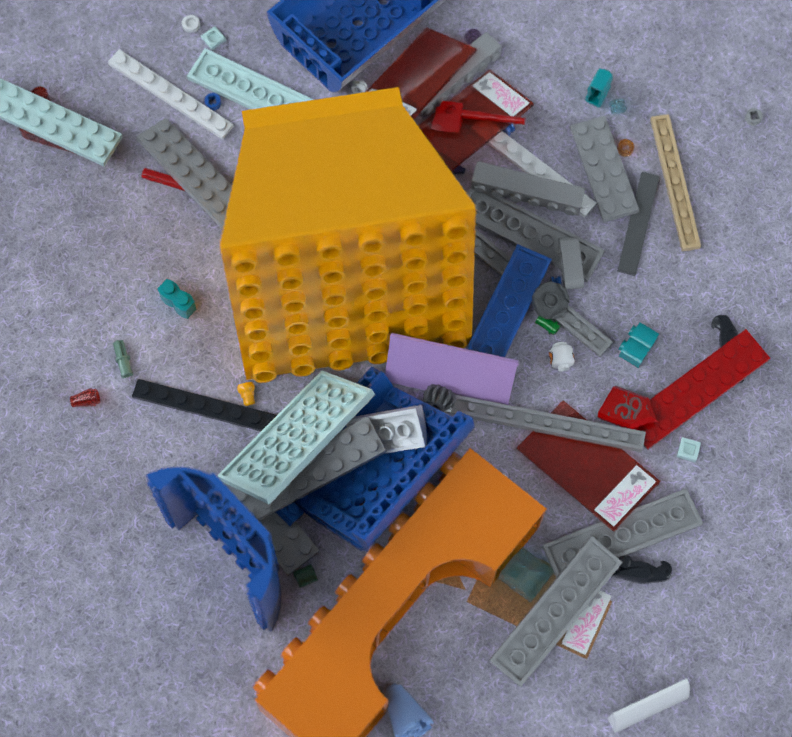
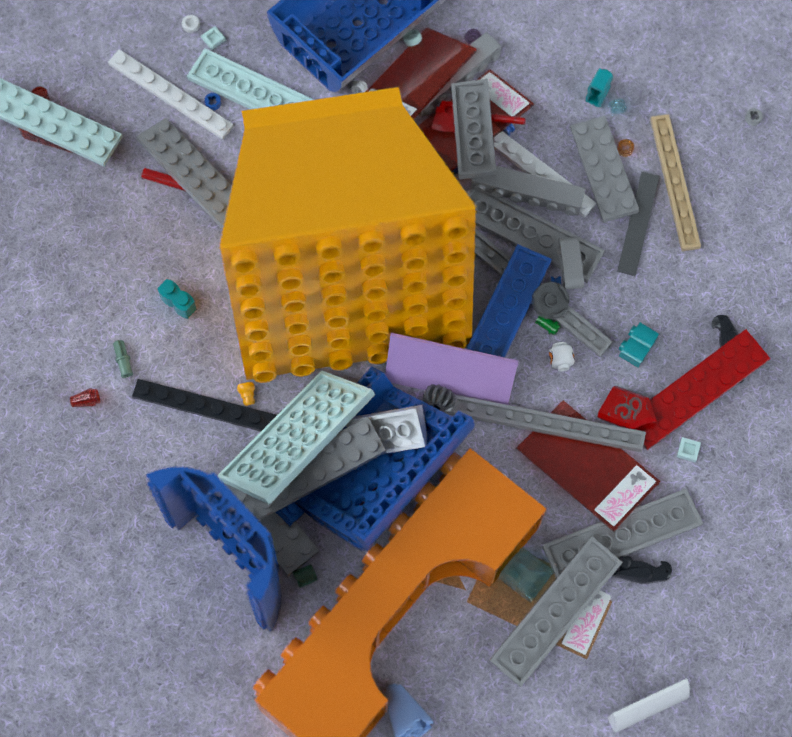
none -> light aqua tile [403,29,422,46]
none -> light grey plate [451,79,497,179]

